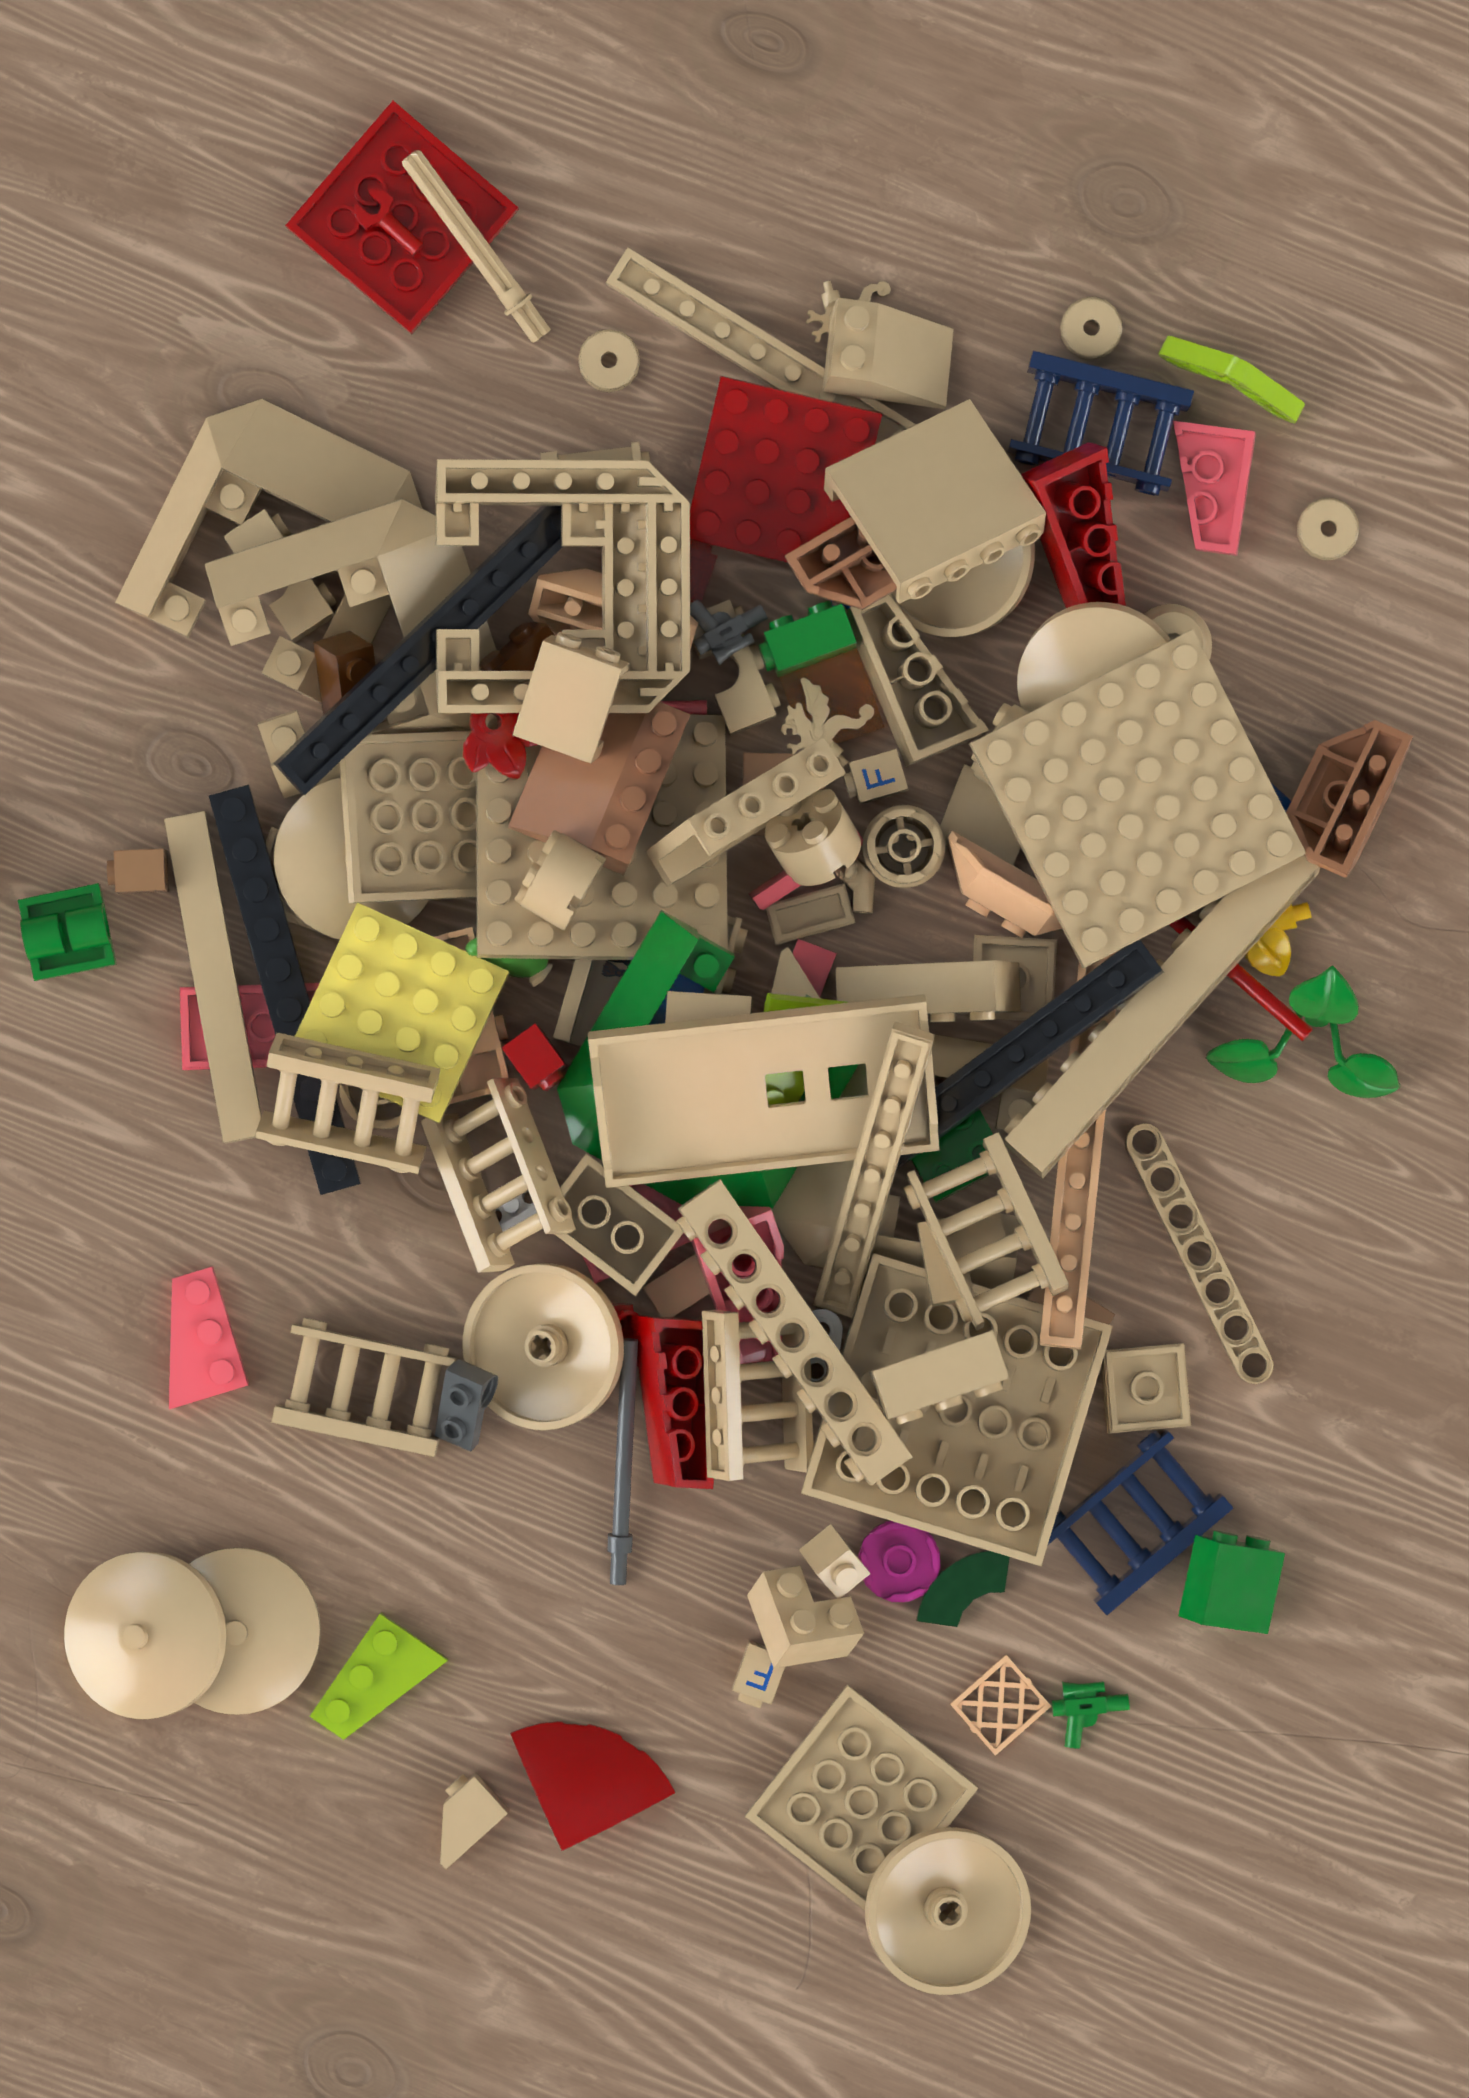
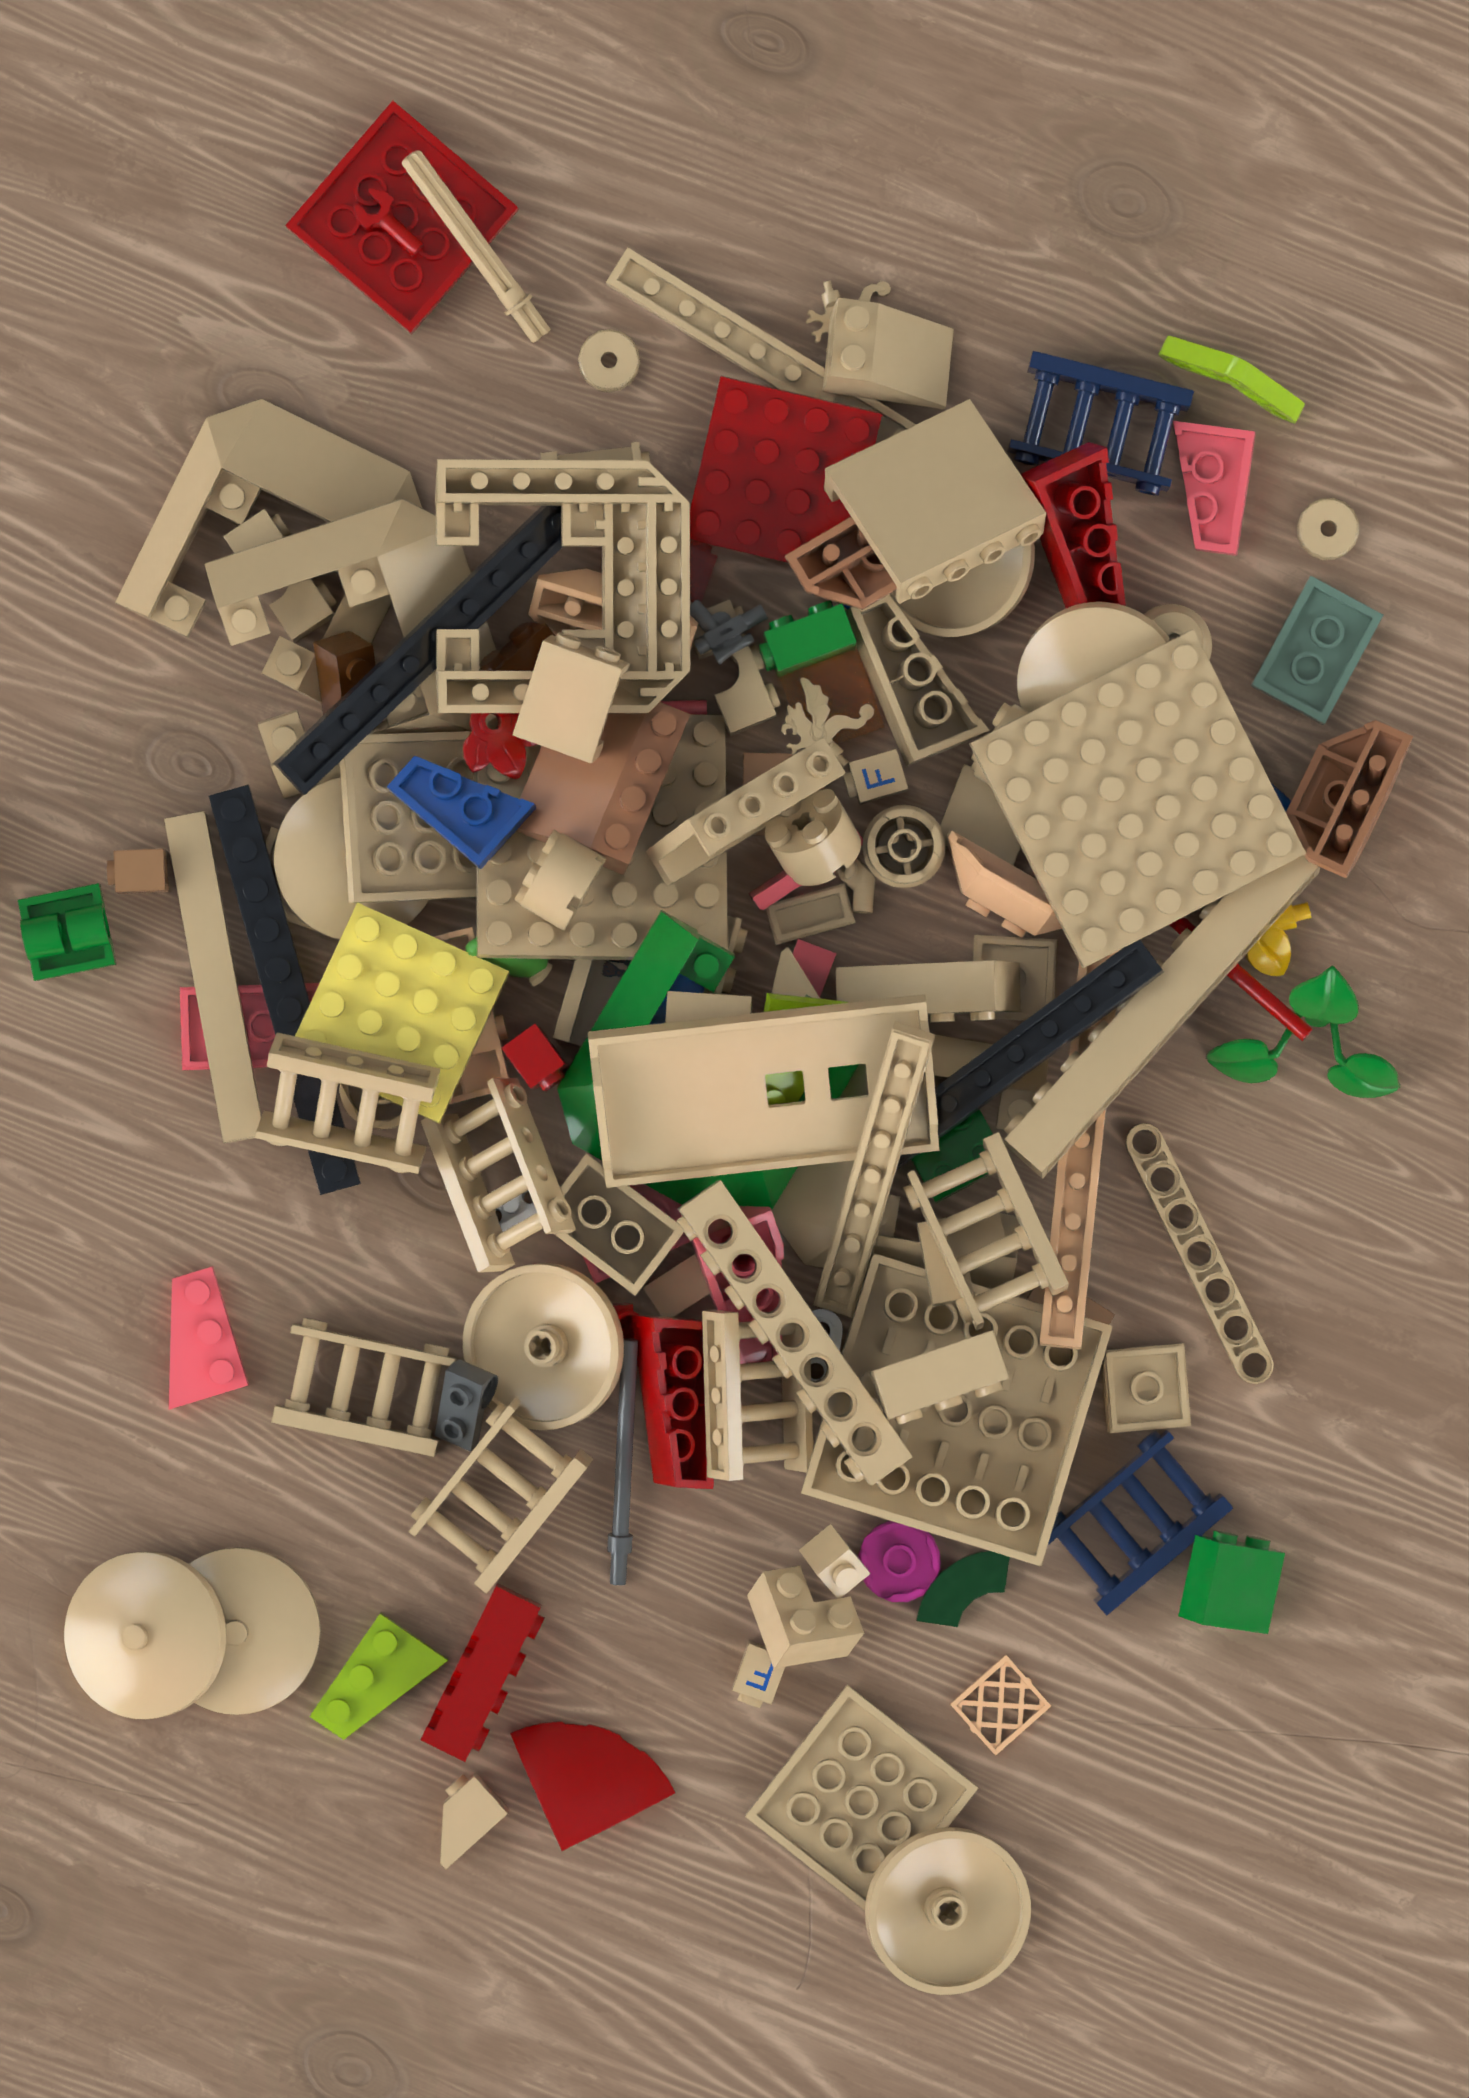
green piece [1051,1681,1130,1749] -> none
tan piece [1060,297,1122,360] -> none
none -> blue wing [387,756,537,869]
none -> tan fence [409,1397,593,1594]
none -> red wedge [420,1583,545,1762]
none -> sand green plate [1251,576,1383,725]

